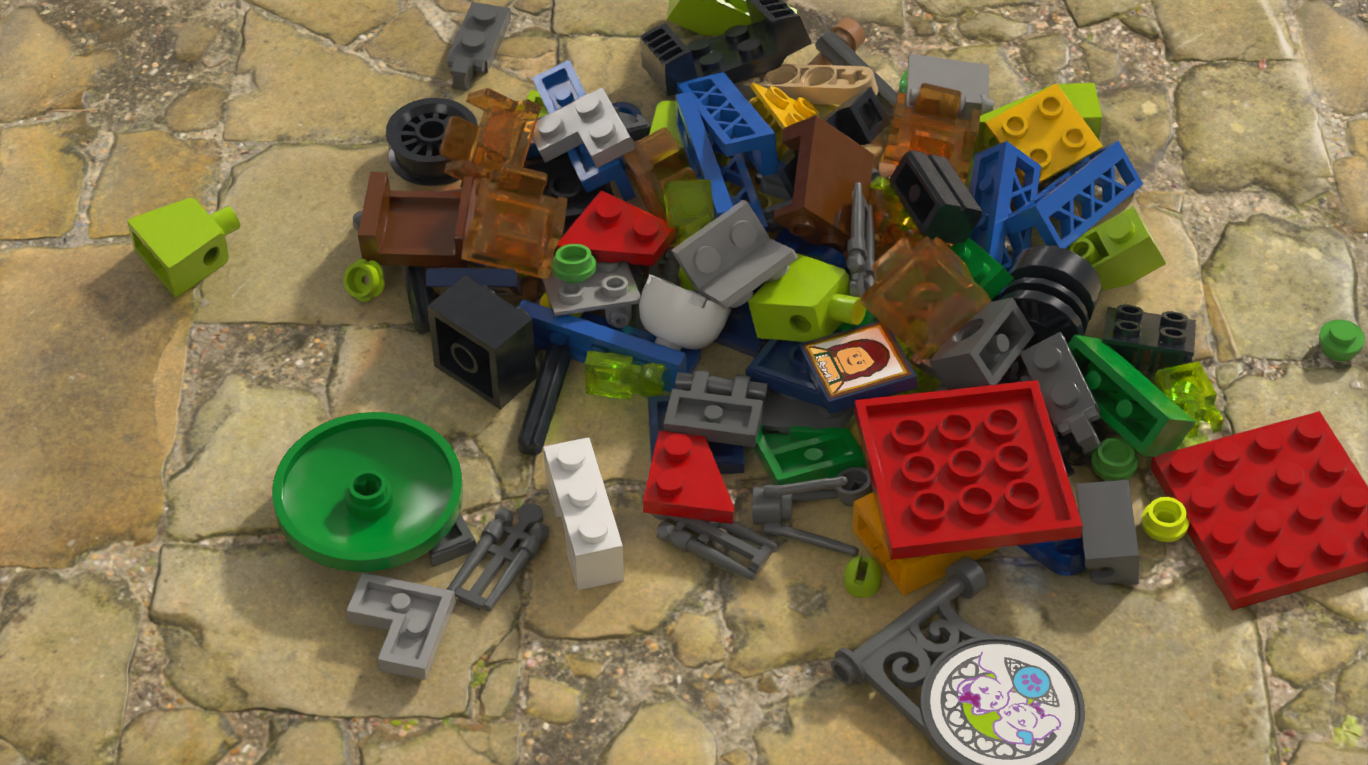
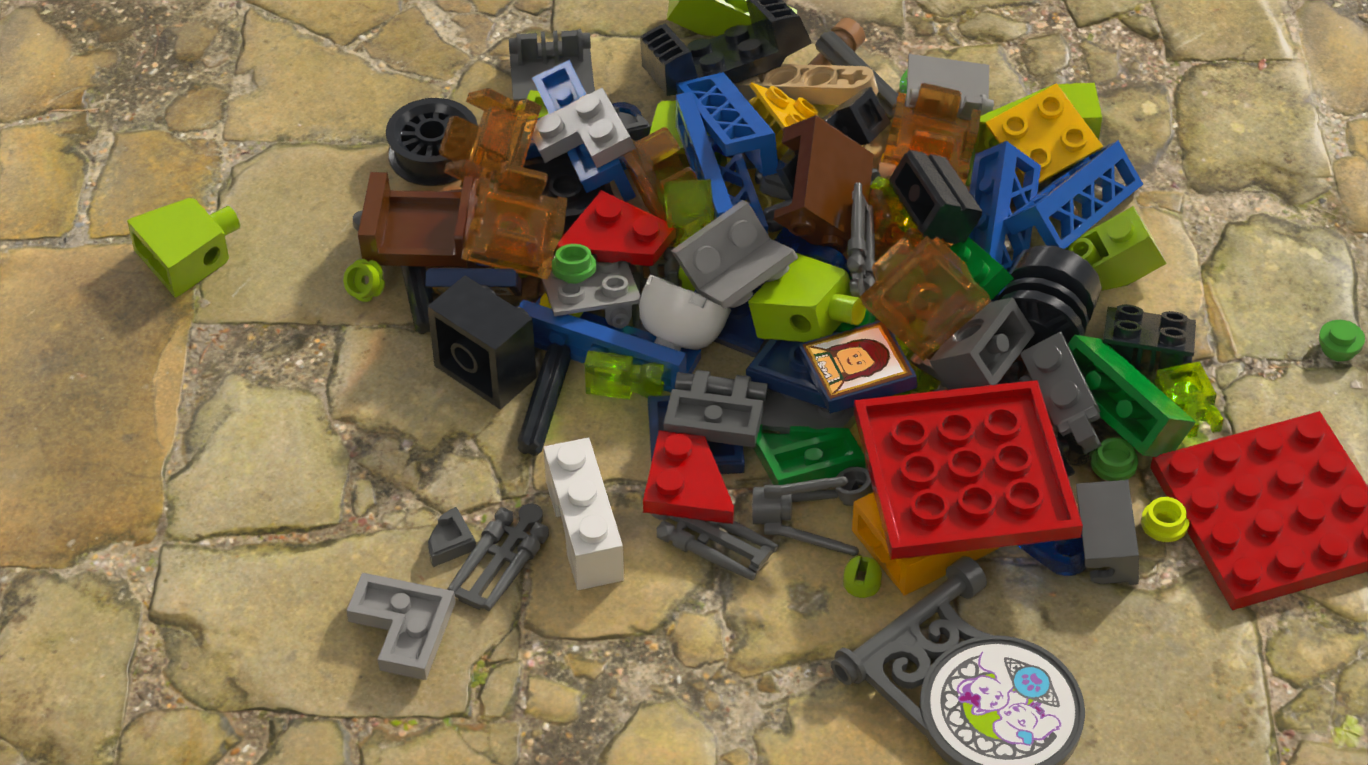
green dish [272,412,463,572] -> none
dark grey hinge [447,2,511,91] -> none
none -> dark grey hinge [508,29,595,103]

